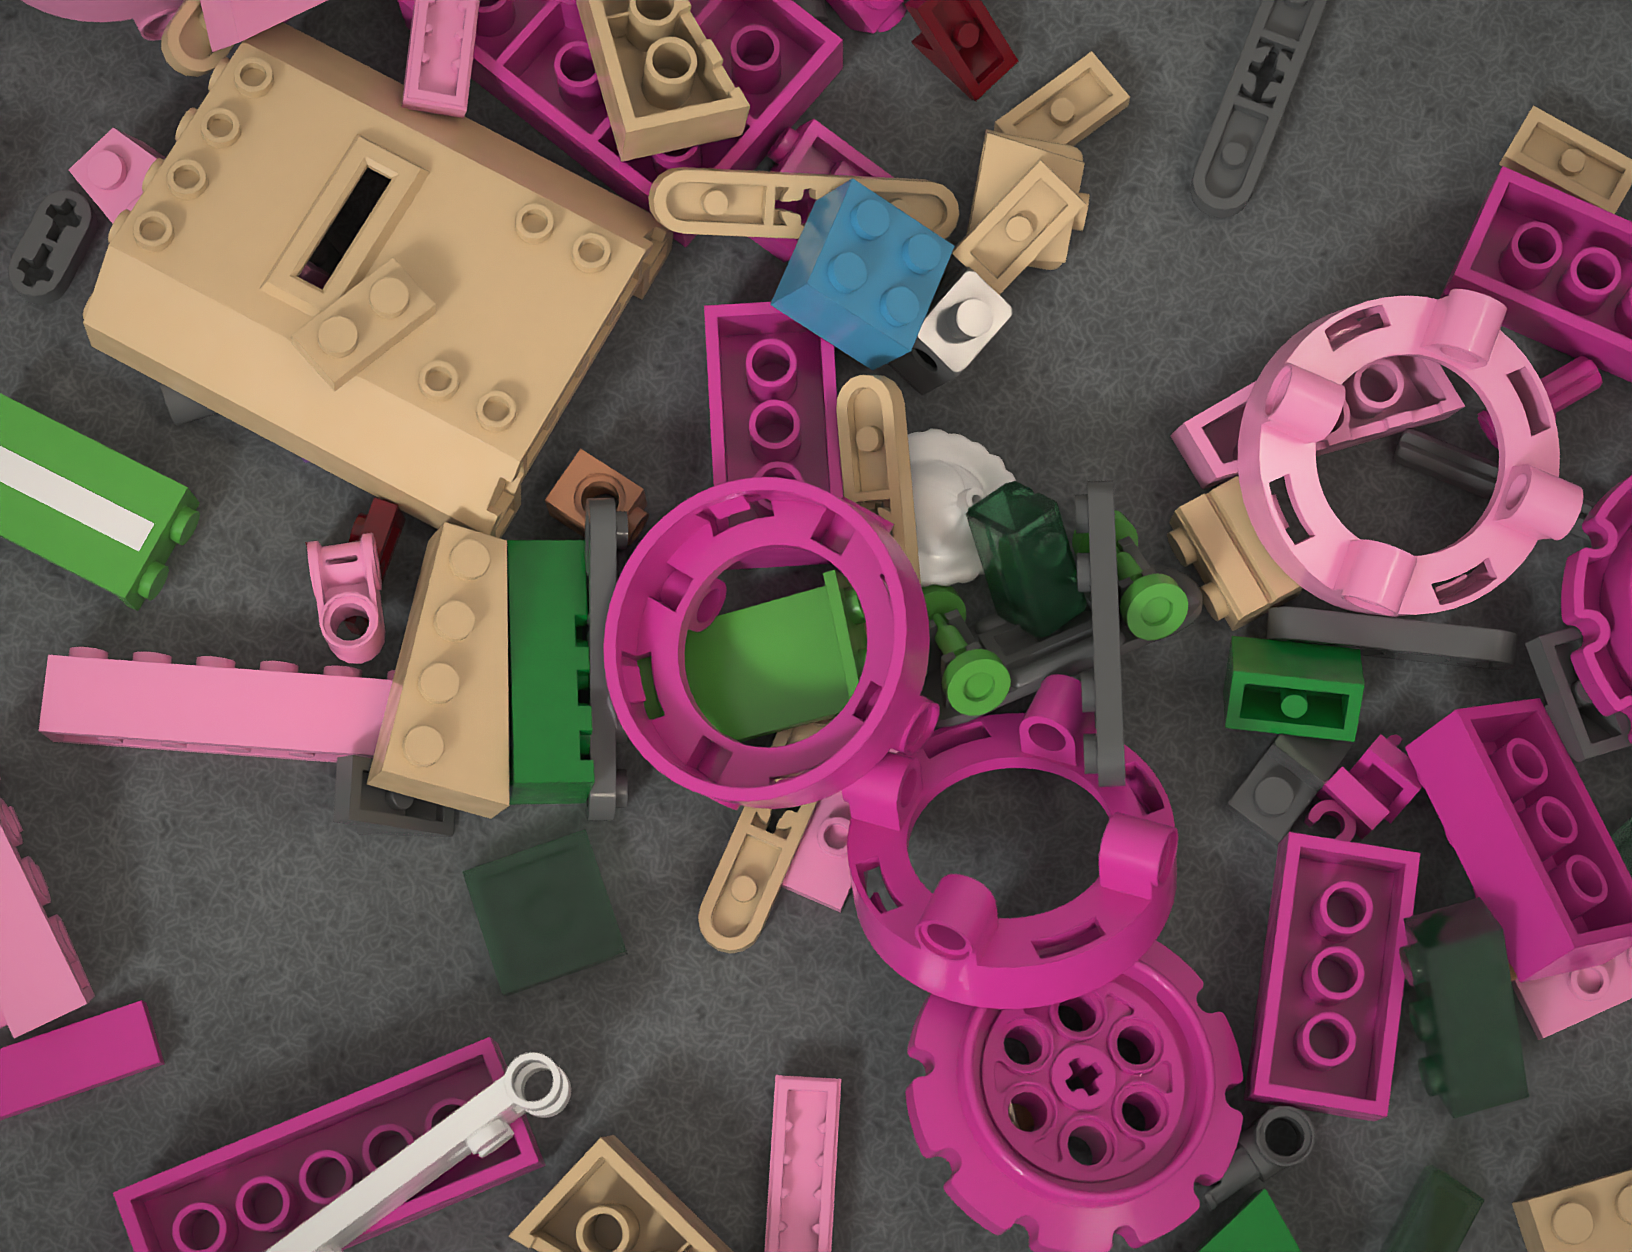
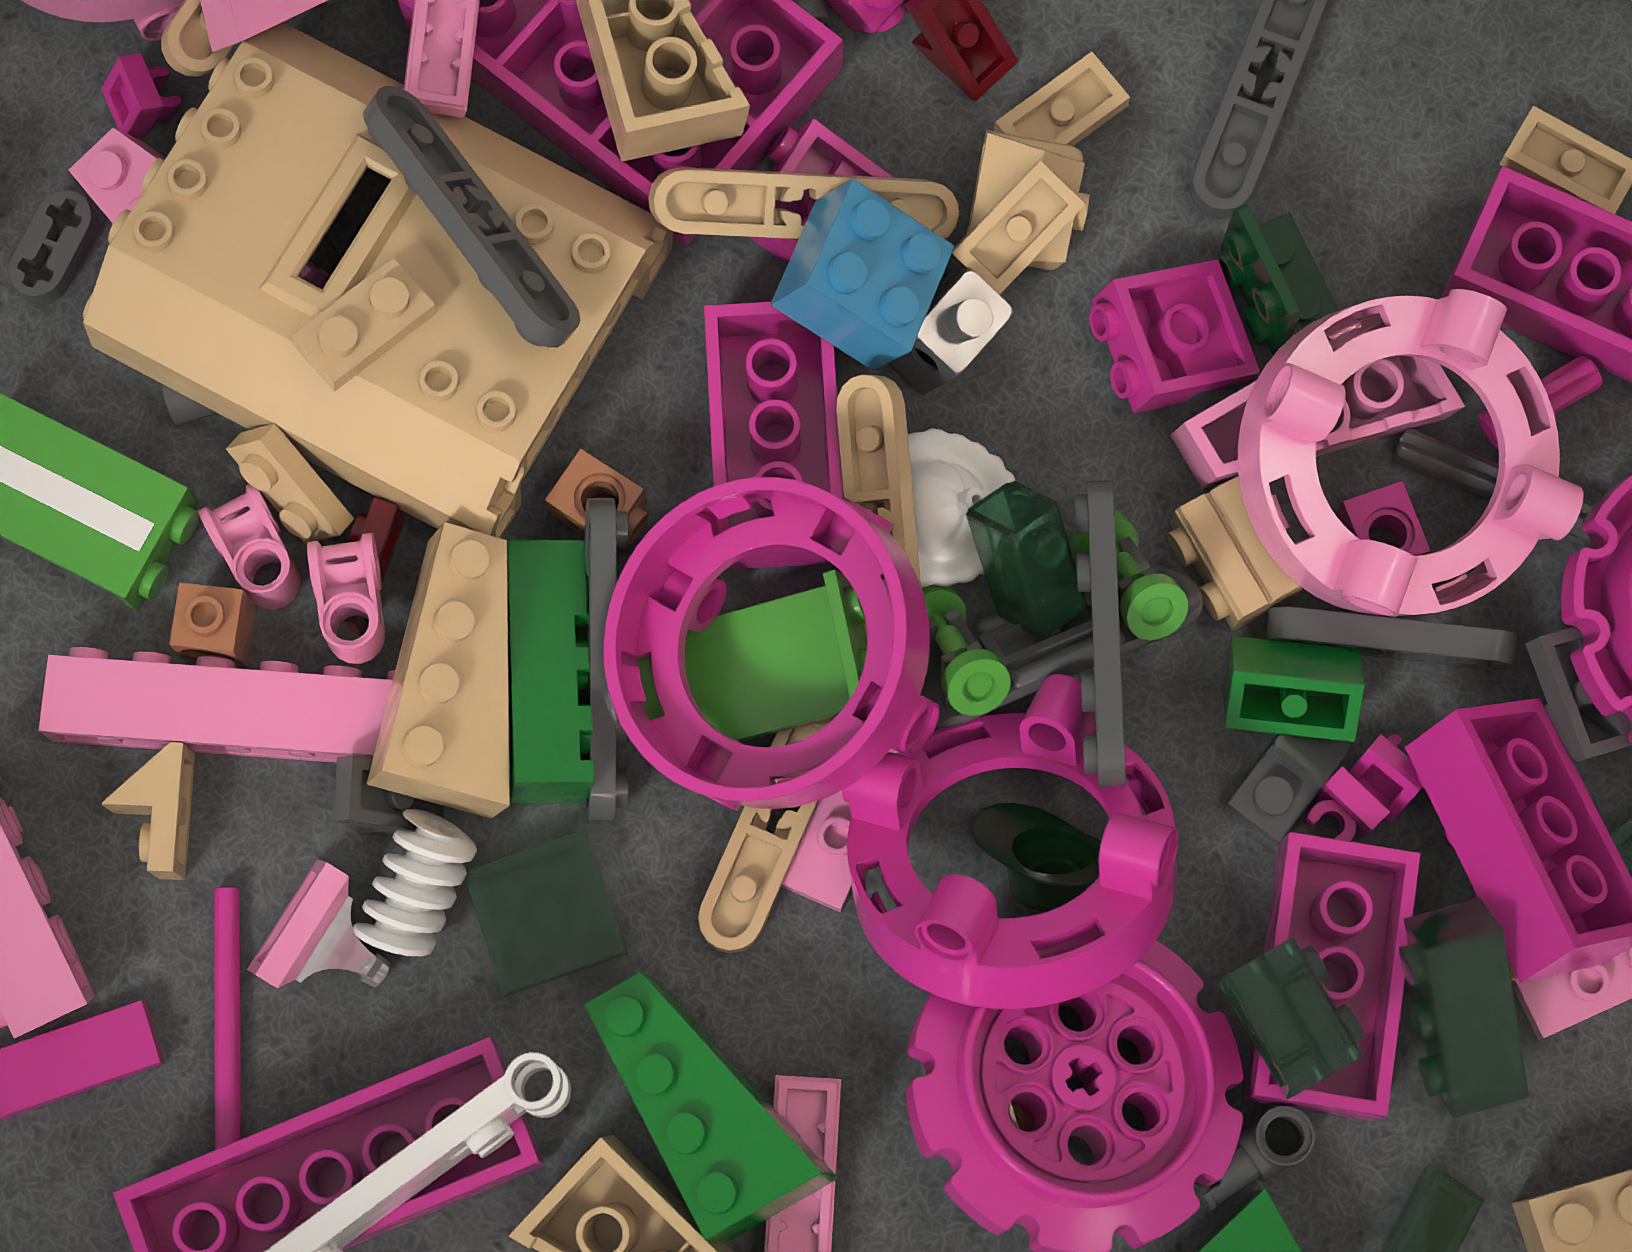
none -> dark pink tile [101,53,182,139]
none -> tan slope [101,742,195,880]
none -> nougat brick [169,582,256,667]
none -> bright pink piece [198,484,301,610]
none -> dark pink bar [214,887,241,1150]
none -> tan plate [226,423,354,543]
none -> bright pink piece [247,859,391,988]
none -> white piece [353,809,477,957]
none -> dark grey piece [363,86,581,348]
none -> green wedge [584,971,838,1244]
none -> dark green piece [971,803,1102,912]
none -> dark pink plate [1089,259,1261,414]
none -> dark green bracket [1217,204,1339,356]
none -> clear green brick [1218,937,1365,1100]
none -> dark pink brick [1335,481,1431,556]

